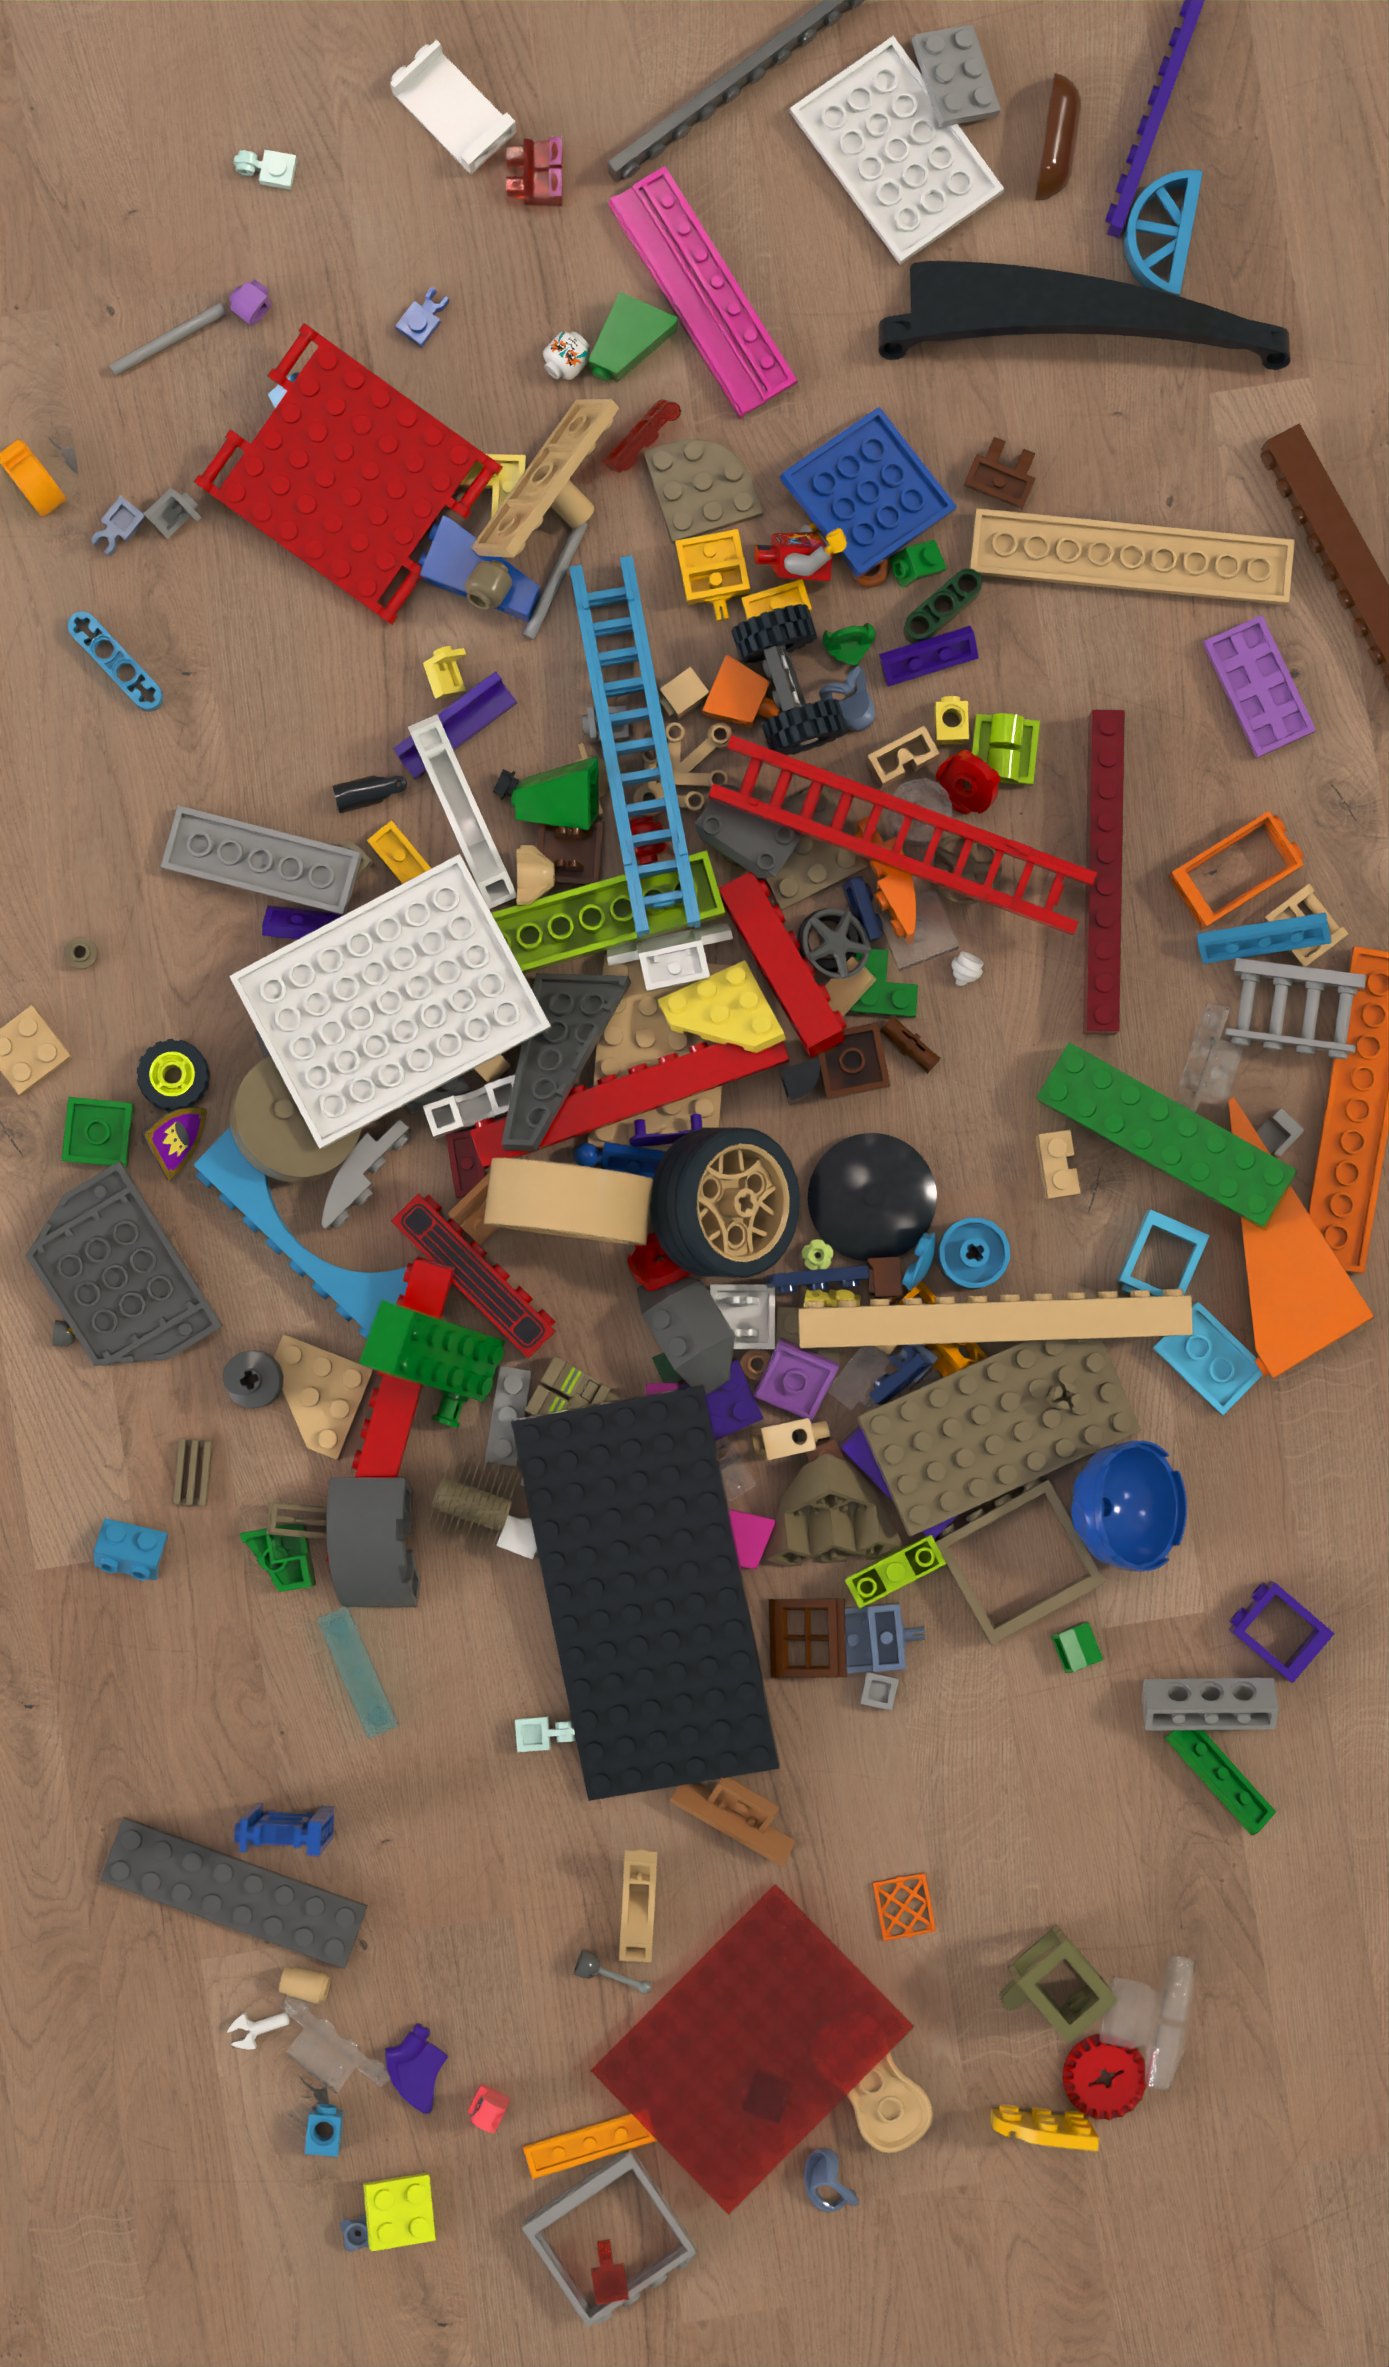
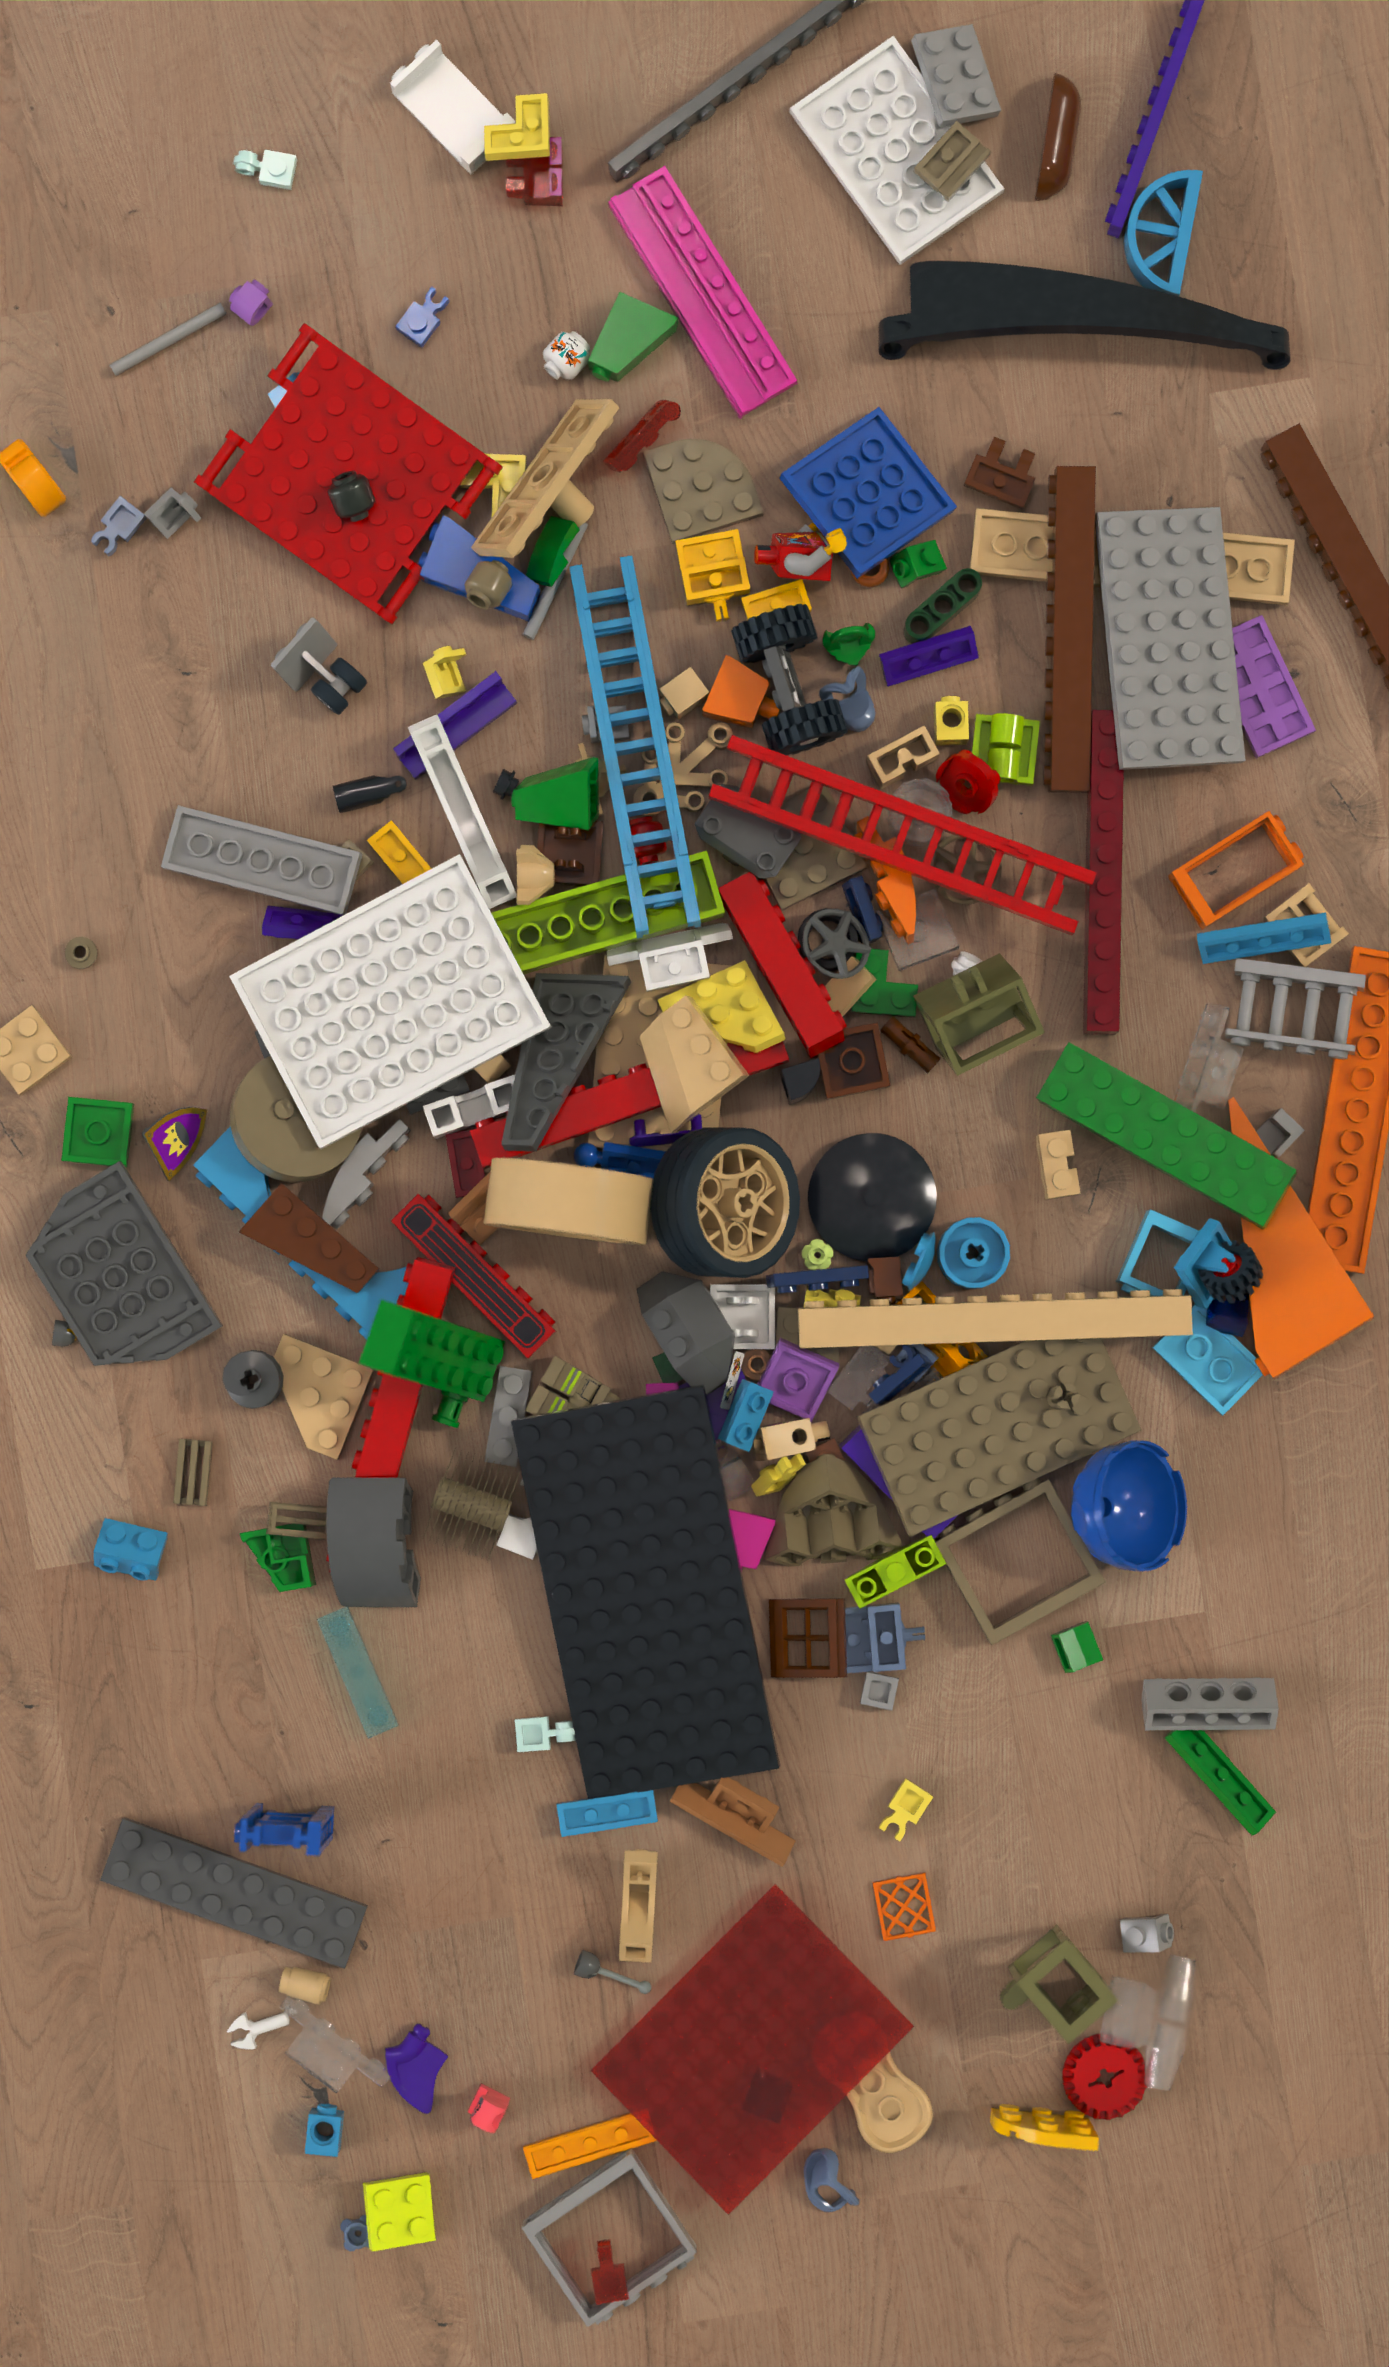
dark azure beam [68,611,164,712] -> none
black wheel [136,1039,210,1112] -> none
red plate [627,1232,691,1291] -> none
dark purple window [1228,1581,1335,1683] -> none
none -> reddish brown wing [239,1183,380,1293]
none -> light grey plate [271,617,367,714]
none -> pearl dark grey head [328,471,375,522]
none -> light yellow plate [484,93,550,161]
none -> green slope [526,516,580,587]
none -> dark azure plate [556,1790,658,1837]
none -> tan wedge [640,995,749,1134]
none -> dark azure bracket [718,1379,774,1452]
none -> white sticker [720,1351,744,1410]
none -> light yellow plate [751,1453,806,1497]
none -> light yellow plate [879,1778,933,1841]
none -> olive piece [913,953,1045,1076]
none -> dark tan plate [914,121,991,202]
none -> reddish brown brick [1043,466,1096,793]
none -> light grey plate [1095,507,1245,770]
none -> light grey bracket [1120,1914,1174,1953]
none -> plate [1174,1218,1263,1309]
none -> clear blue piece [1206,1293,1249,1337]

